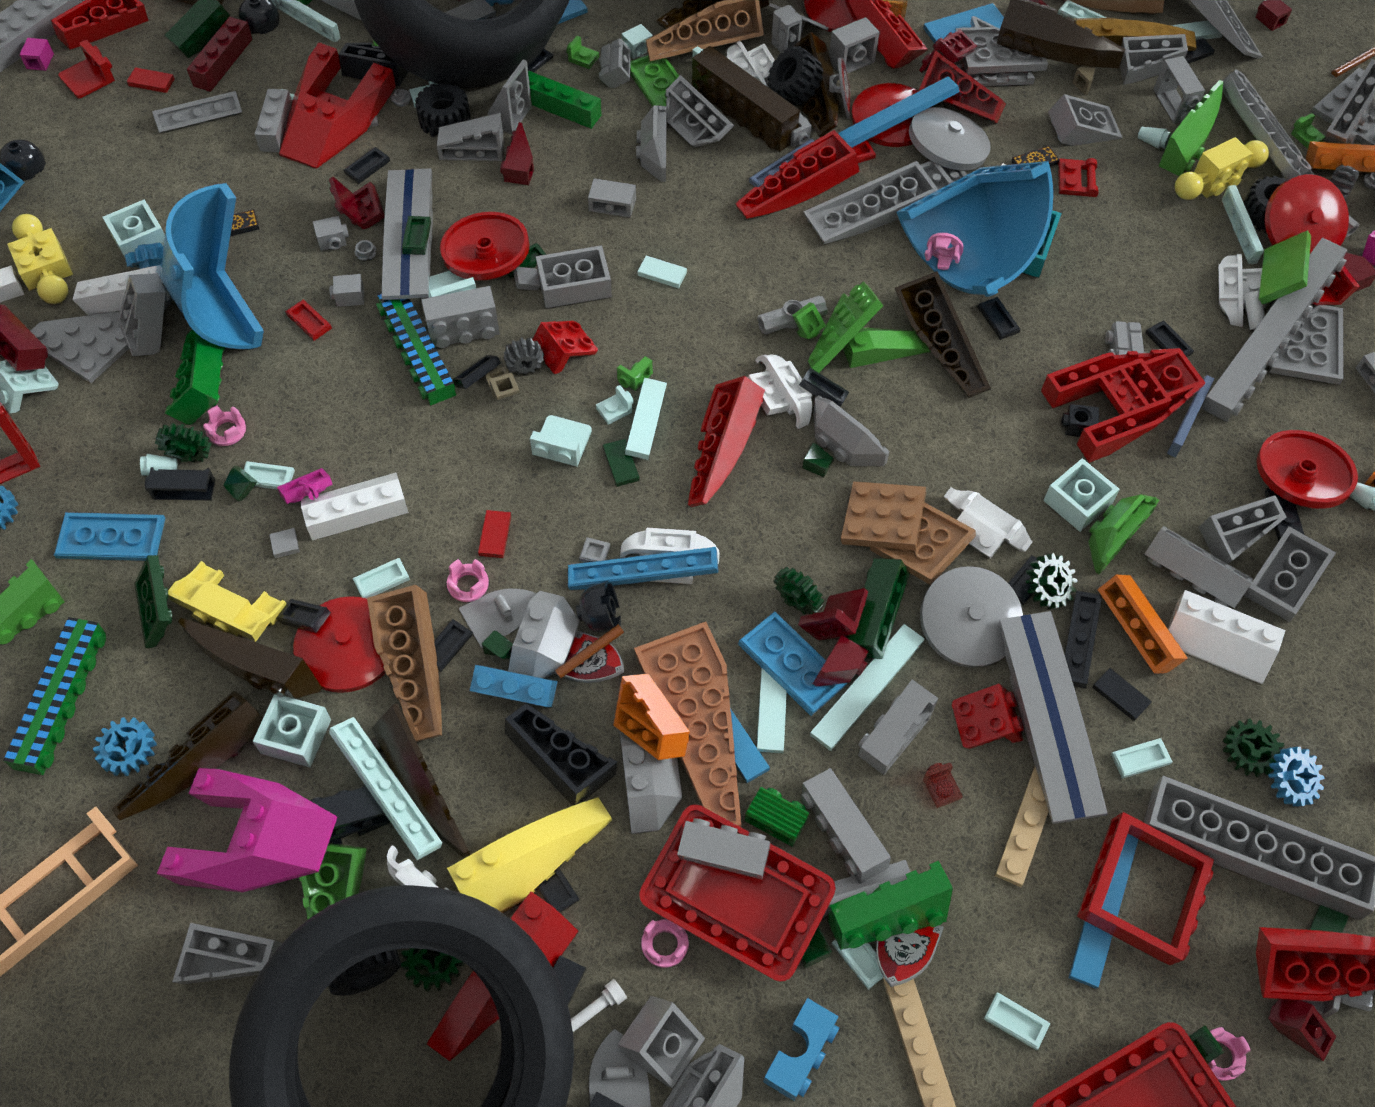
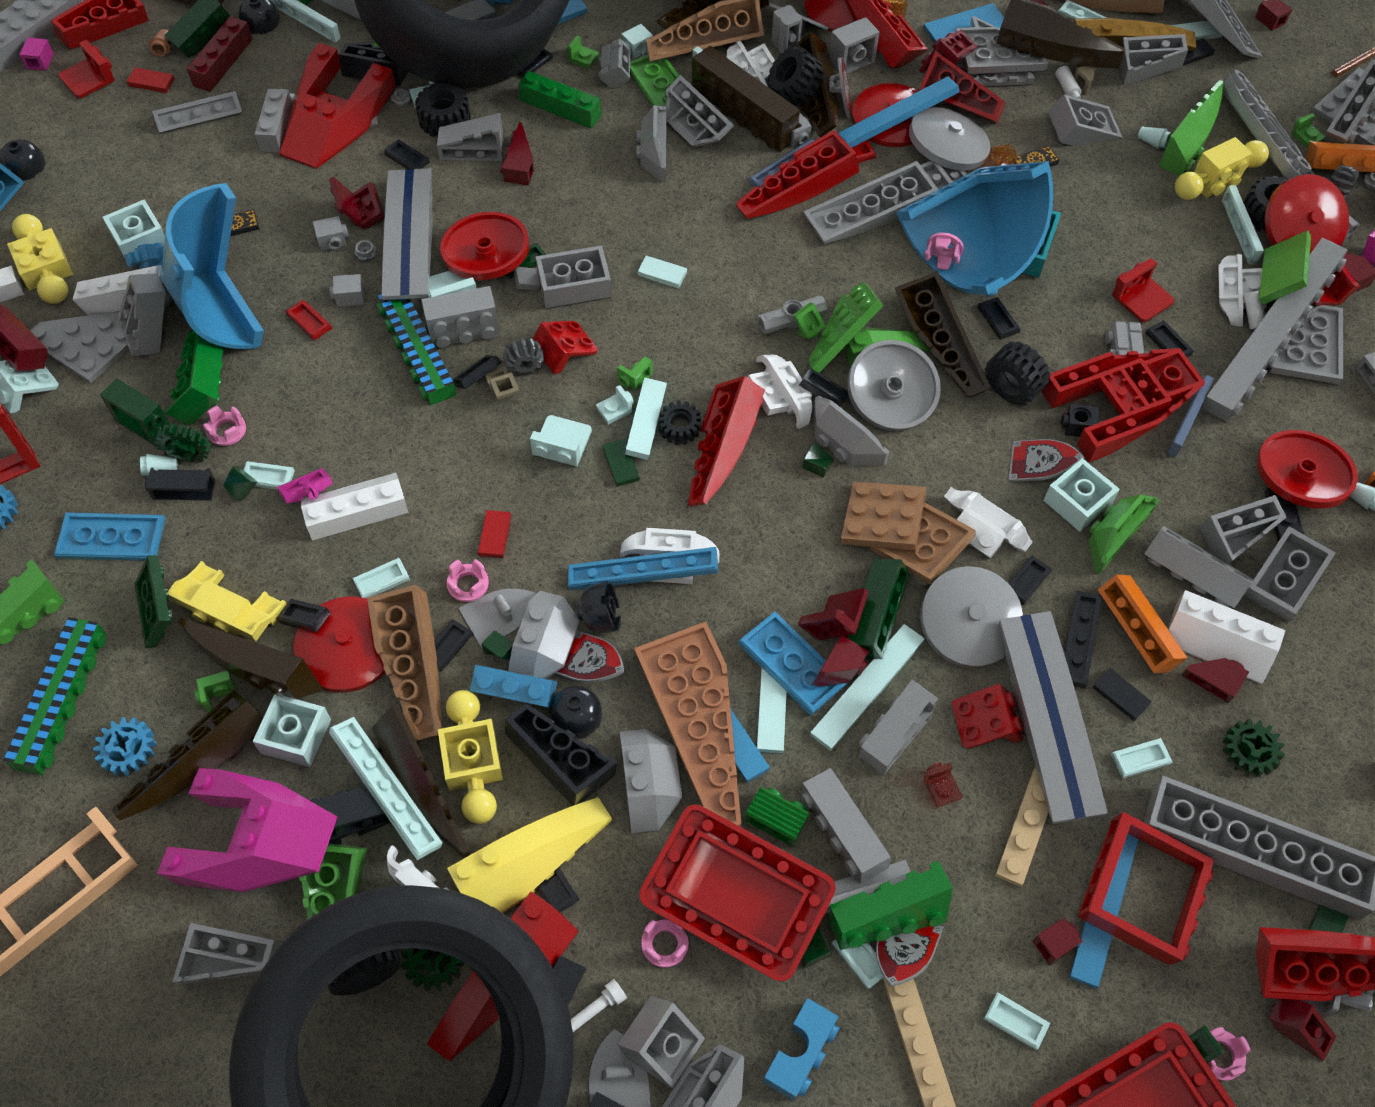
light grey tile [270,528,300,558] -> none
black tile [344,147,390,184] -> none
dark green tile [401,216,431,255] -> none
light grey slope [488,59,532,134] -> none
dark orange bar [555,624,624,678] -> none
light grey tile [579,537,610,563] -> none
light grey brick [588,179,636,218] -> none
orange wedge [613,674,690,760] -> none
light grey brick [677,818,770,879] -> none
dark green gear [773,567,824,615] -> none
gear [1026,553,1077,609] -> none
red plate [1058,158,1099,197] -> none
light grey window [1153,56,1205,124] -> none
dark azure gear [1268,747,1325,807] -> none
none -> dark green window [100,378,170,447]
none -> nougat cone [149,29,170,57]
none -> bright green bracket [194,670,236,712]
none -> black tile [384,139,430,169]
none -> light yellow brick [438,690,503,824]
none -> black cylinder [550,686,603,739]
none -> black tyre [659,401,701,445]
none -> light grey dish [847,340,941,432]
none -> black tyre [985,341,1050,406]
none -> clear orange bracket [990,144,1017,166]
none -> shield [1009,439,1084,482]
none -> dark red brick [1032,917,1083,966]
none -> white cylinder [1055,66,1081,99]
none -> red bracket [1112,258,1175,323]
none -> dark red slope [1181,658,1249,703]

